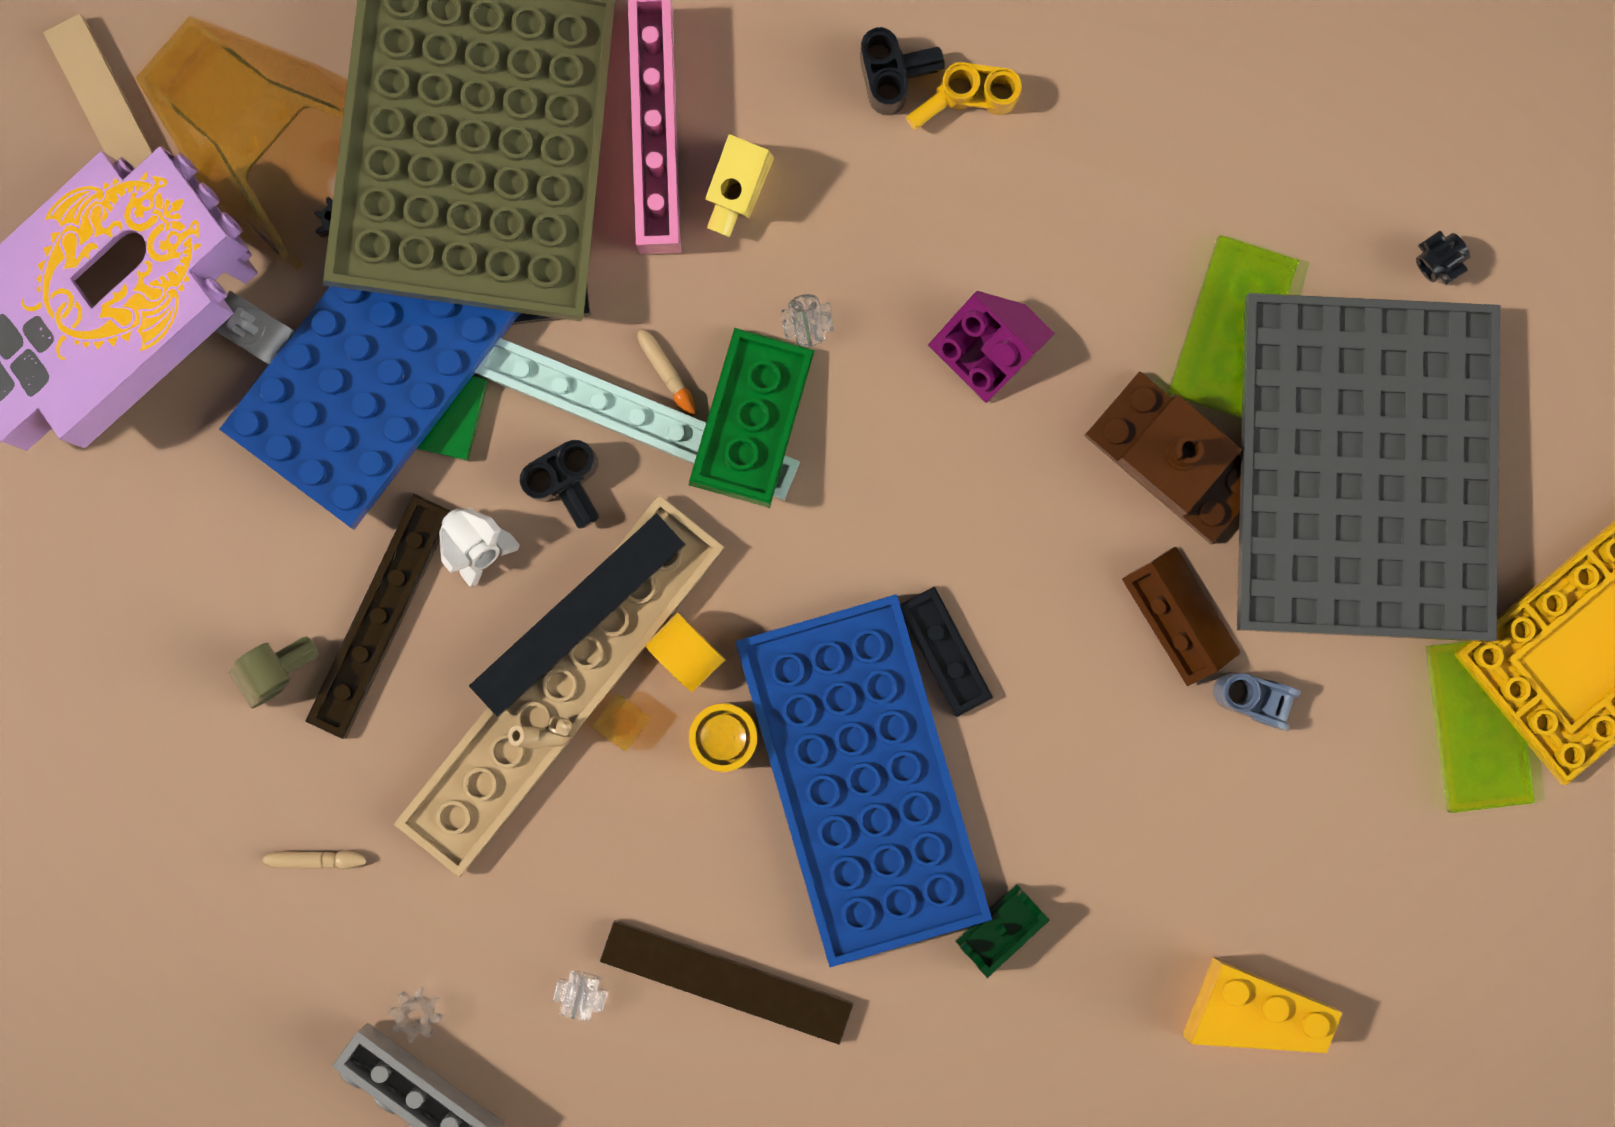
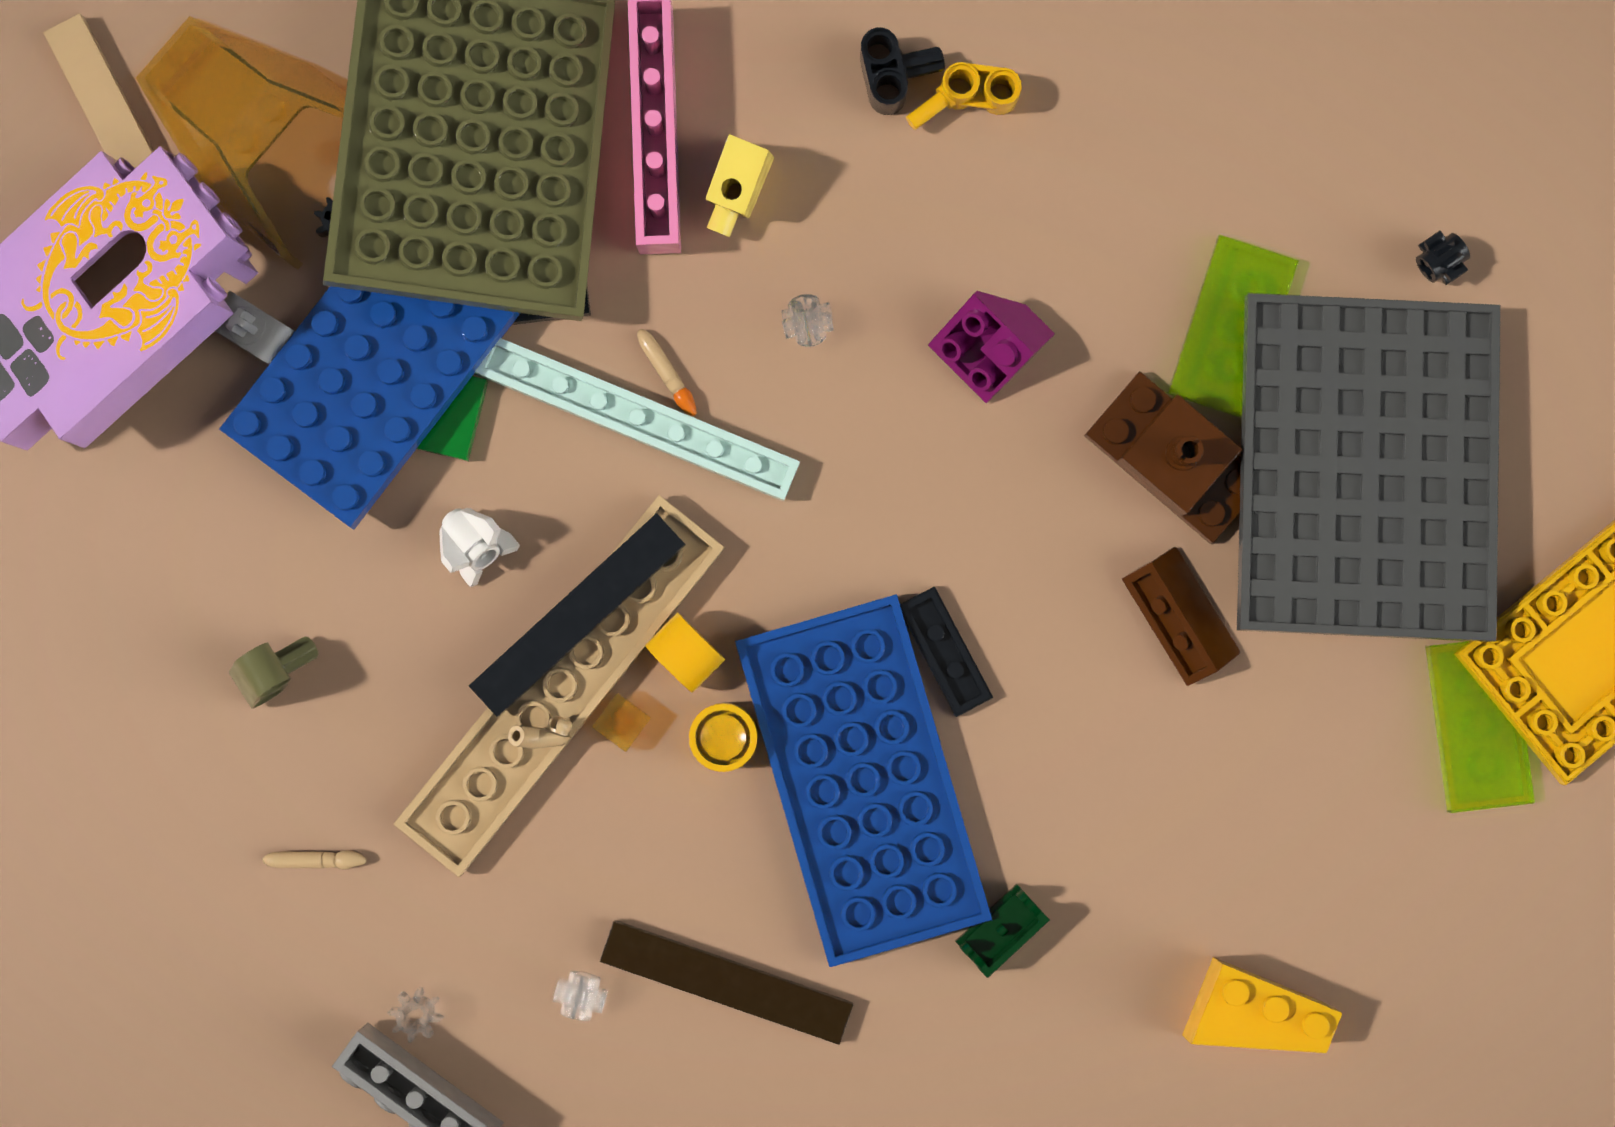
dark brown tile [305,493,451,739] -> none
black beam [520,440,599,529] -> none
green tile [688,328,815,508] -> none
sand blue piece [1213,672,1301,731] -> none

